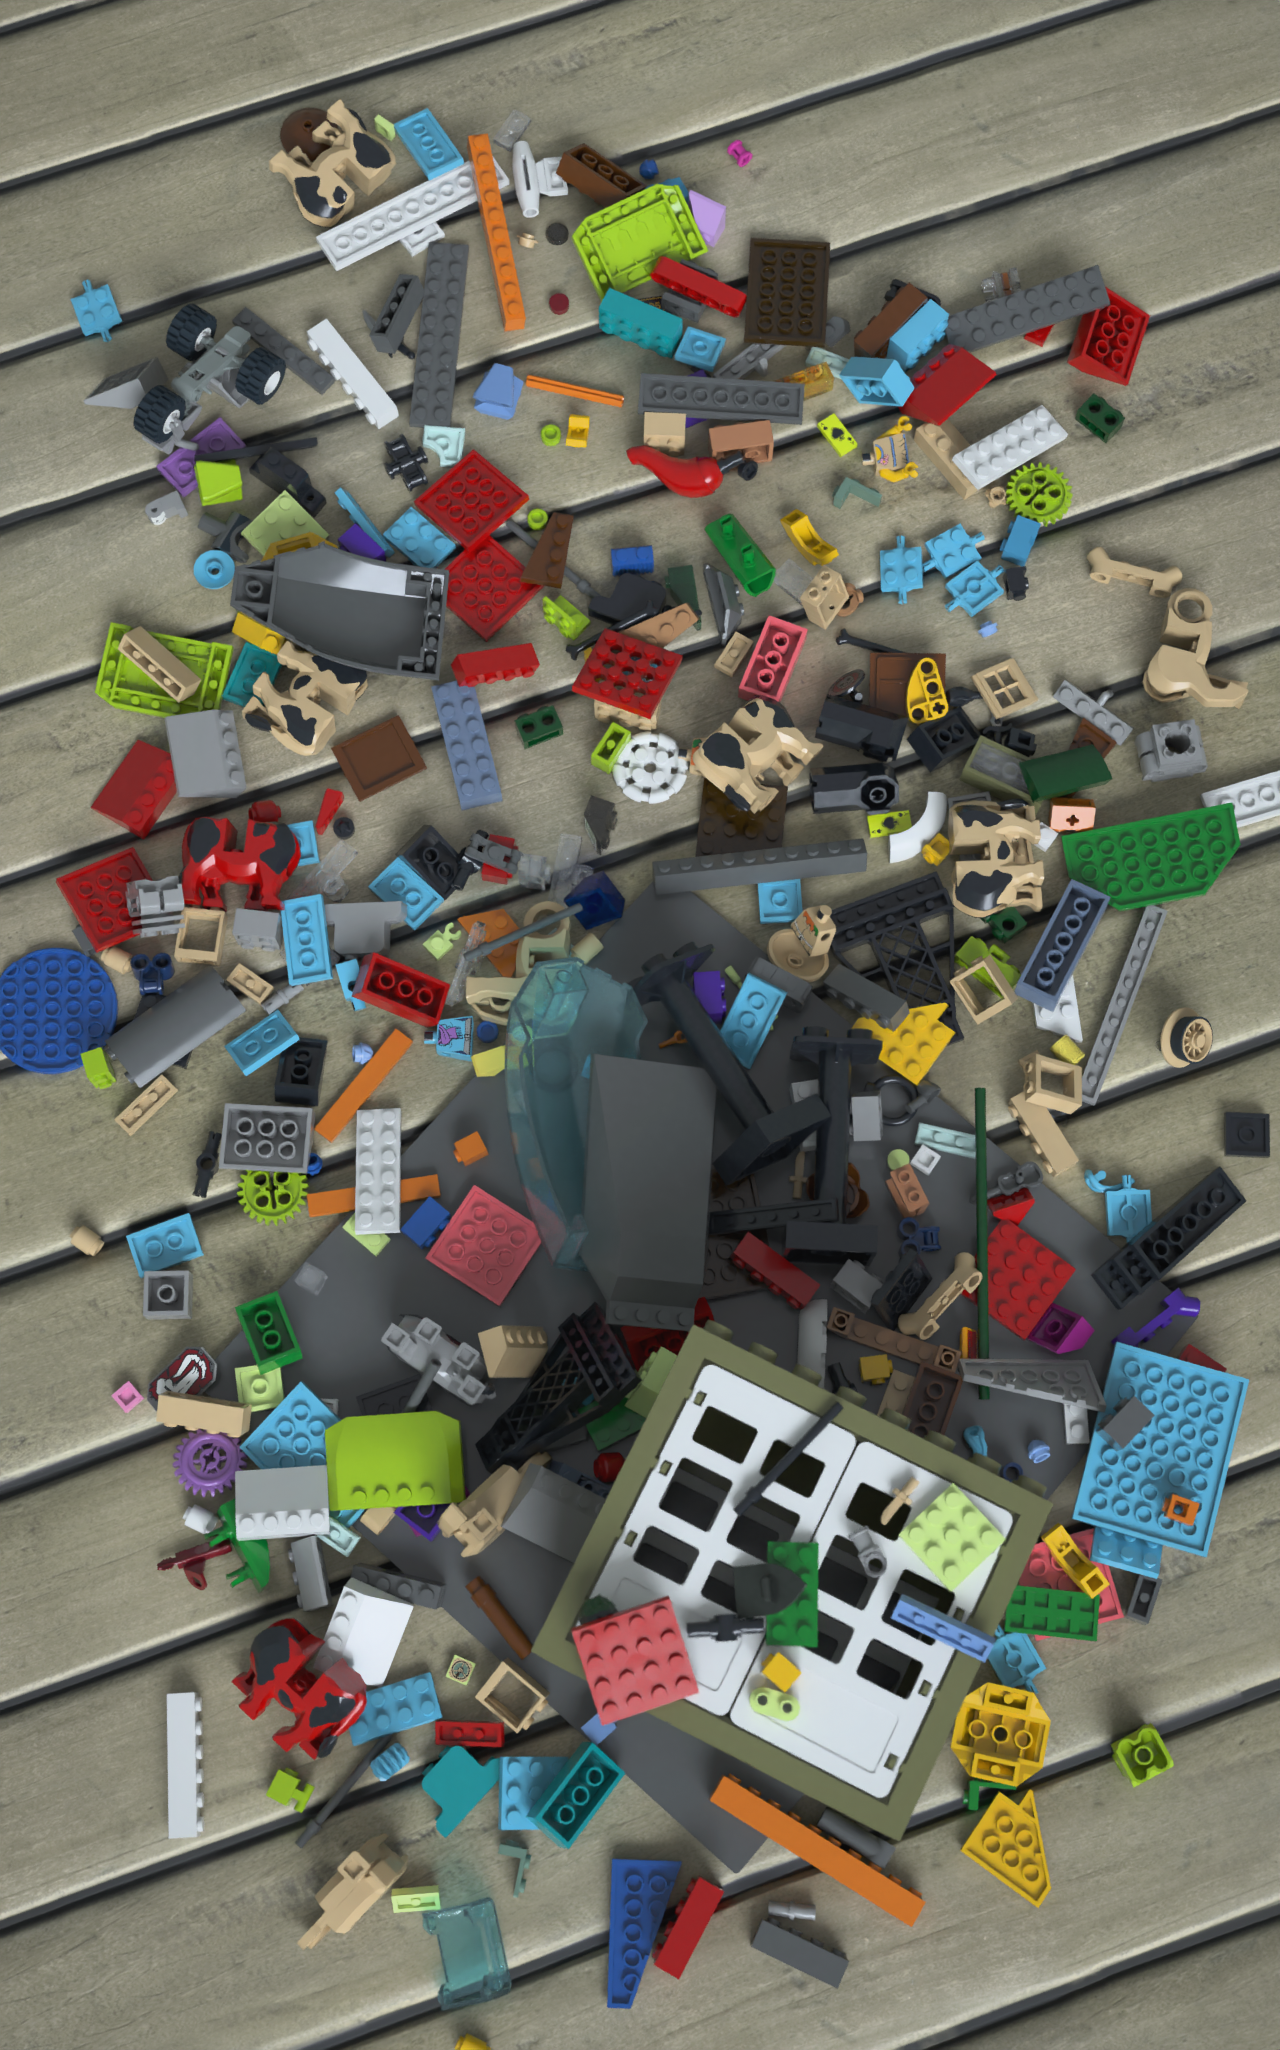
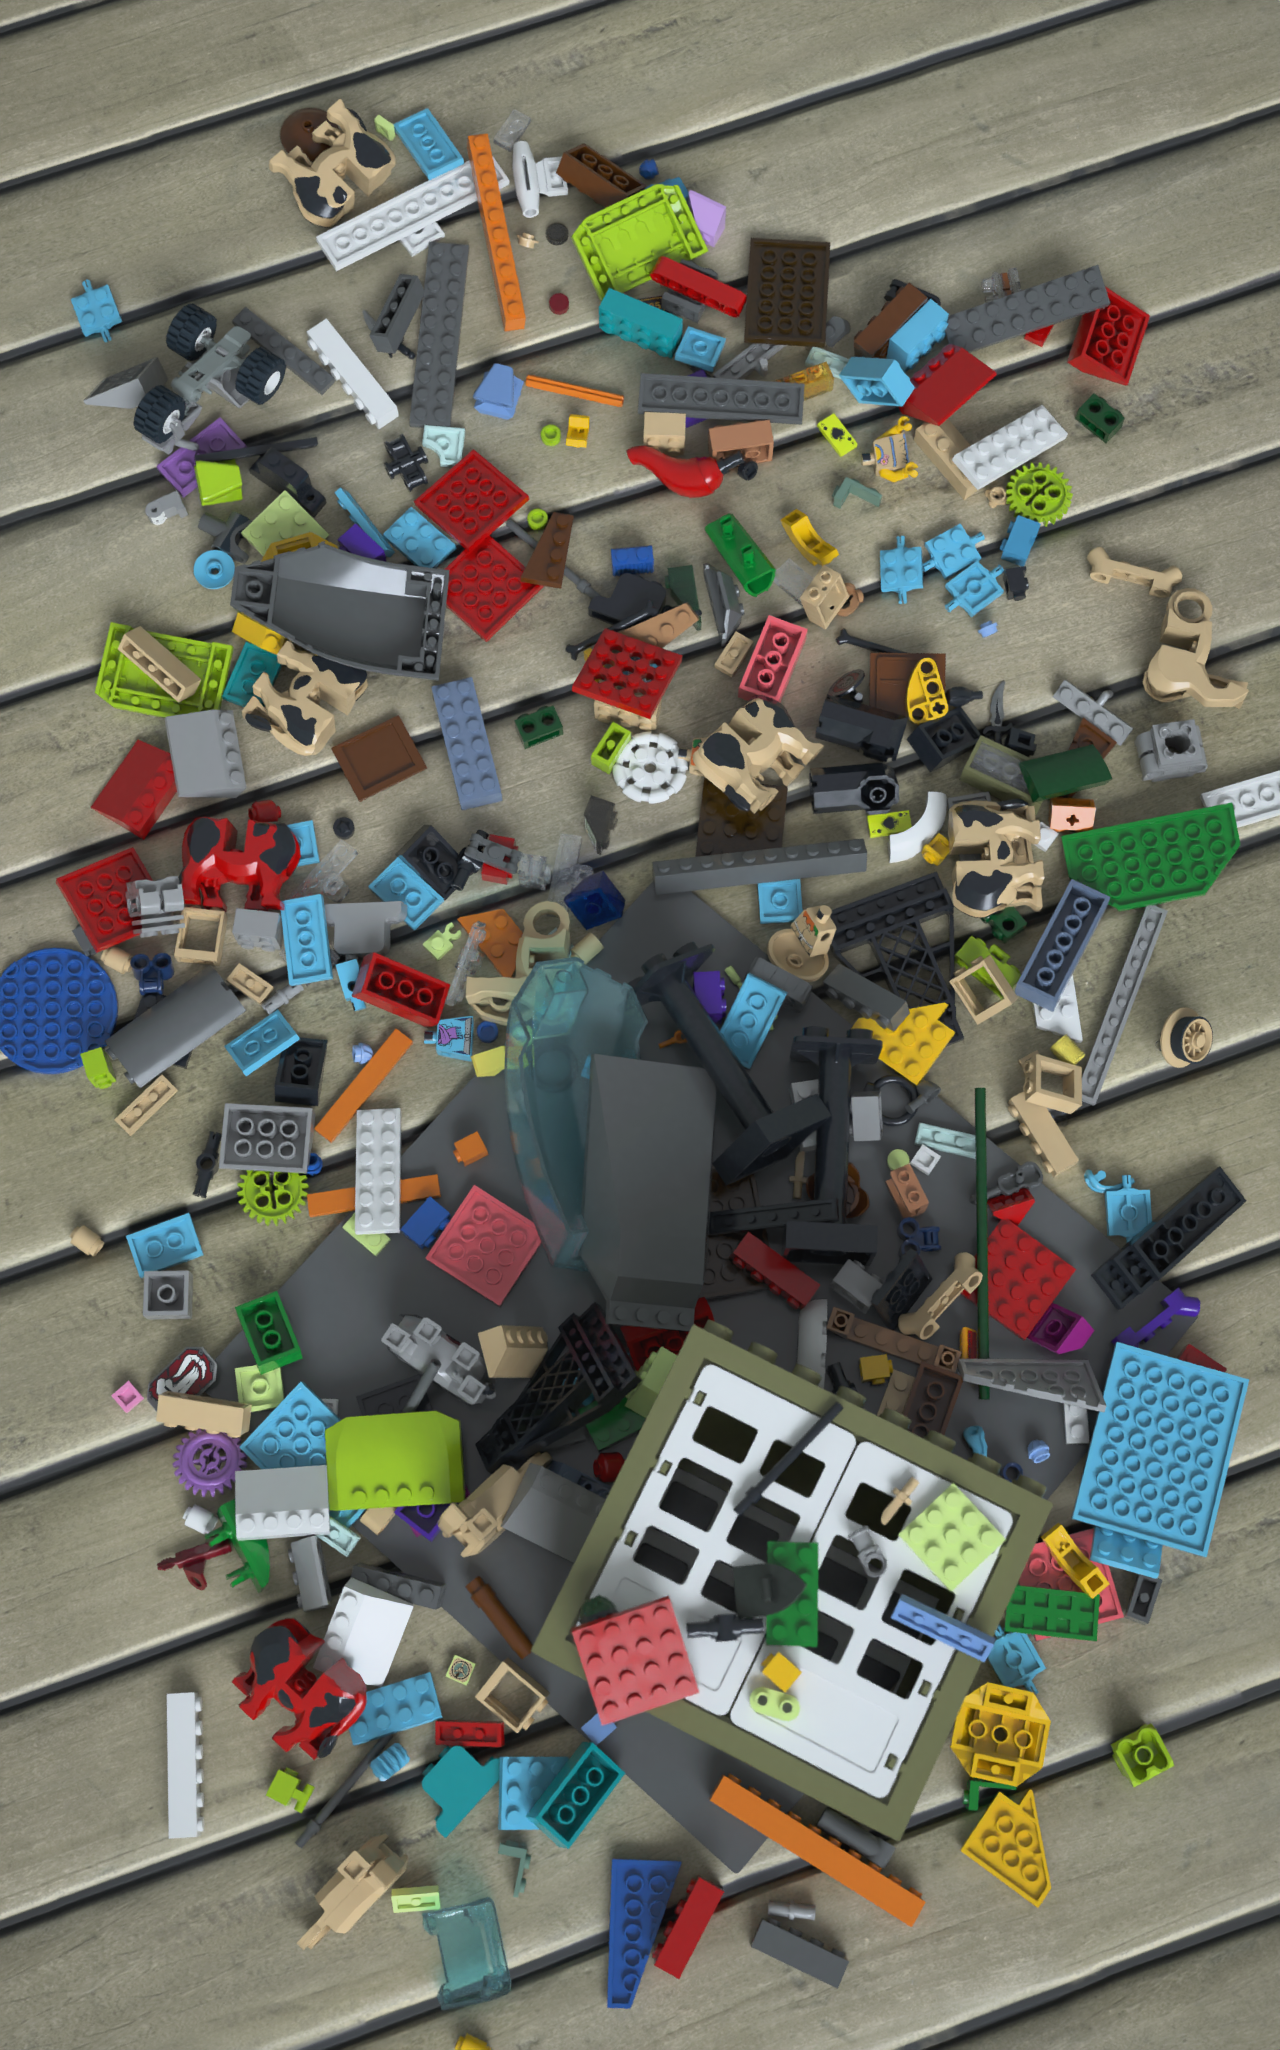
clear brick [294,1262,328,1296] -> none
red slope [315,788,344,835] -> none
red brick [451,643,540,687] -> none
dark grey bar [463,903,583,962] -> none
lime bracket [542,595,591,641] -> none
dark pink bush [727,139,753,167] -> none
tan piece [971,658,1038,719] -> none
dark grey brick [1097,1396,1155,1451] -> none
orange brick [1161,1494,1200,1526] -> none
black plate [1224,1112,1270,1158] -> none

